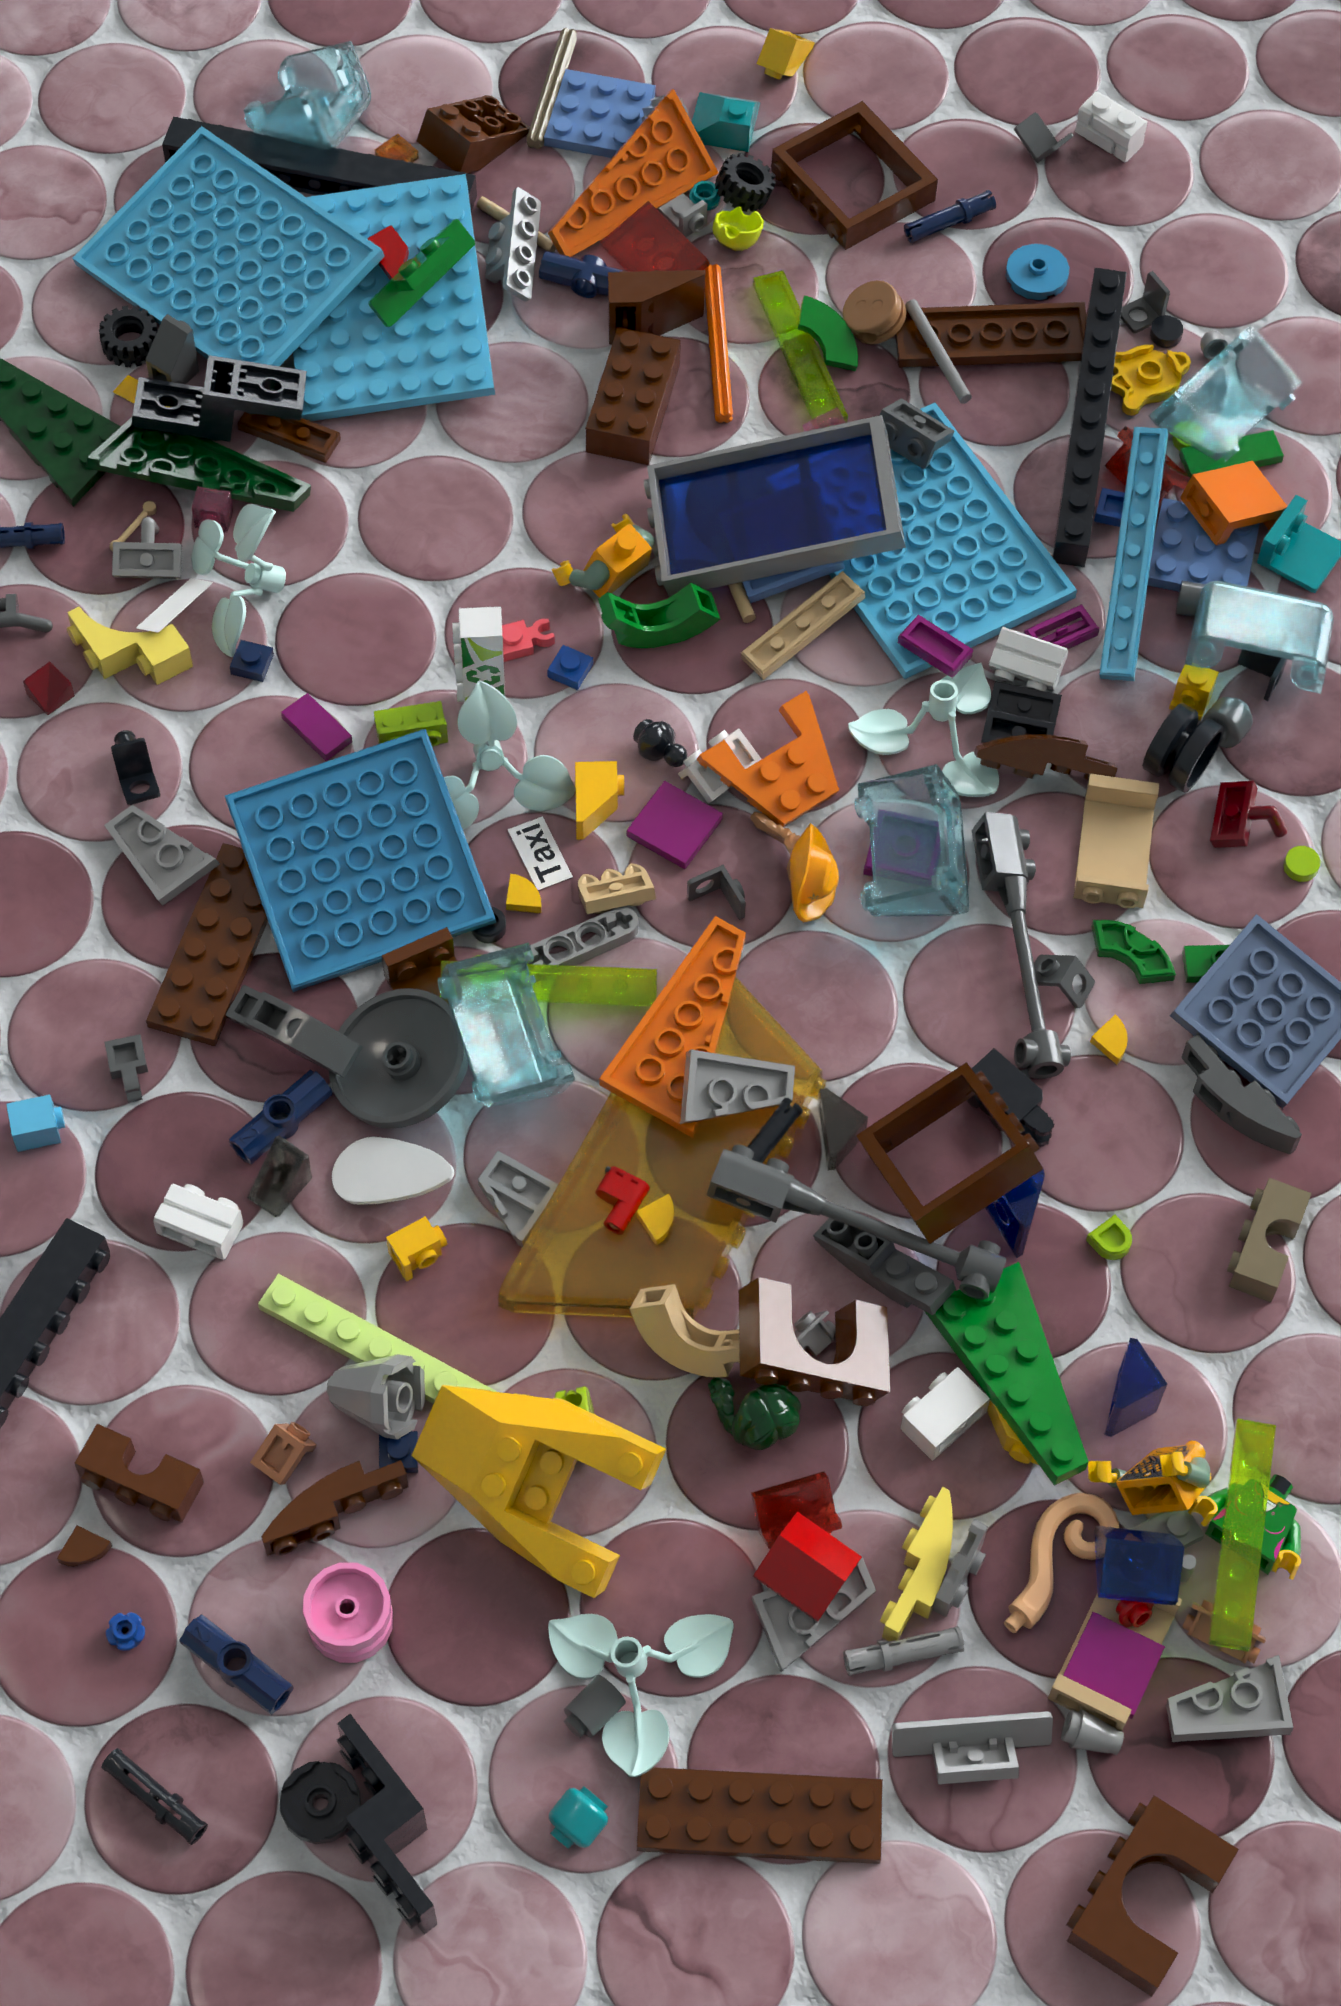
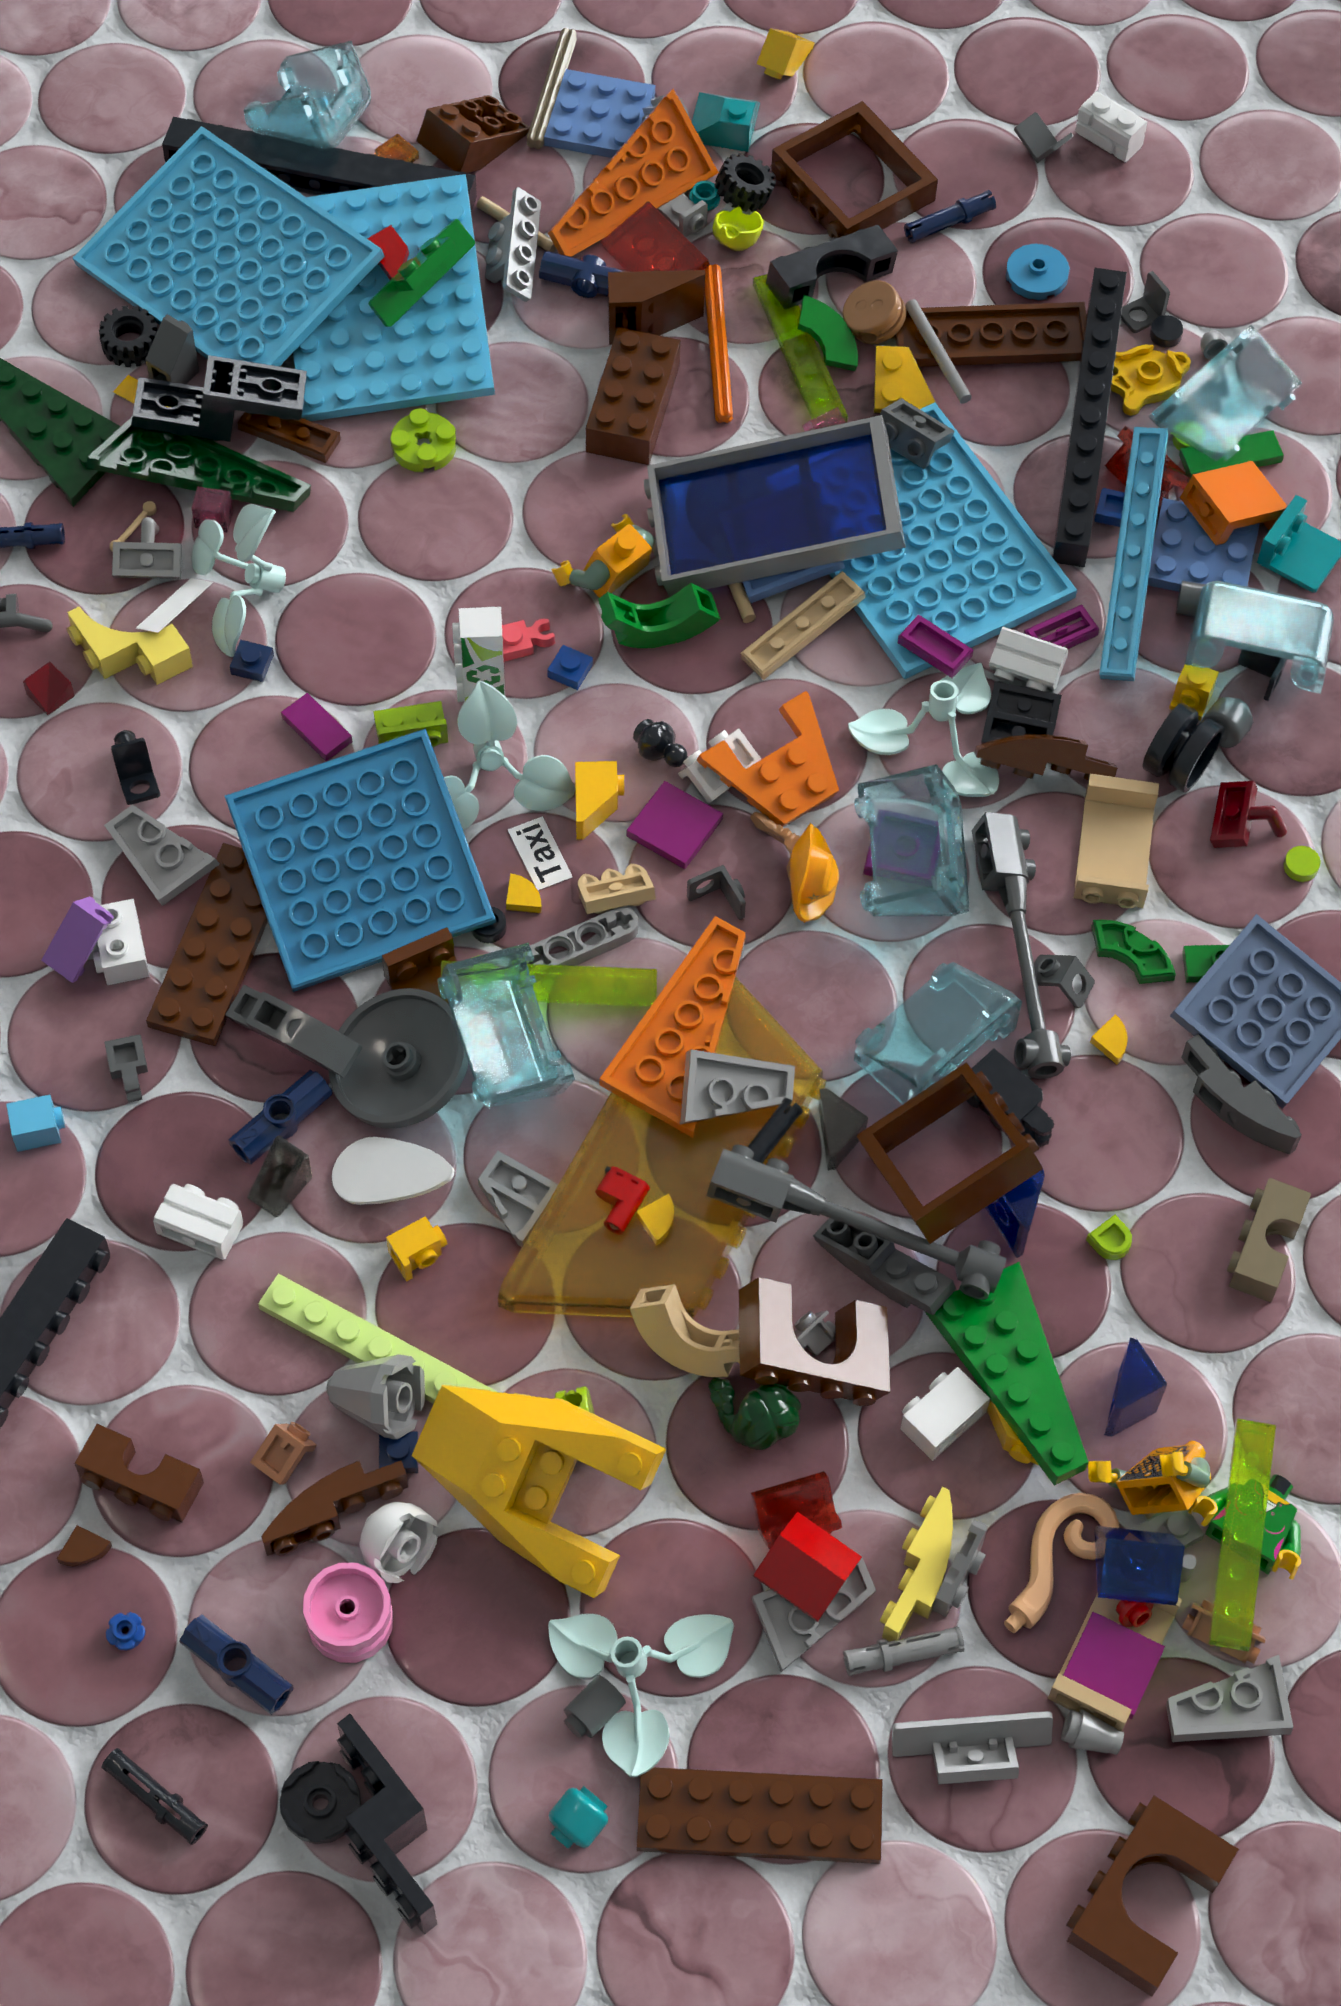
none -> medium lavender hinge [41,896,114,983]
none -> white brick [93,899,150,985]
none -> white cylinder [359,1502,438,1583]
none -> lime plate [391,408,456,472]
none -> black arch [766,225,898,310]
none -> clear light blue windscreen [854,962,1022,1105]
none -> yellow wing [874,346,936,413]

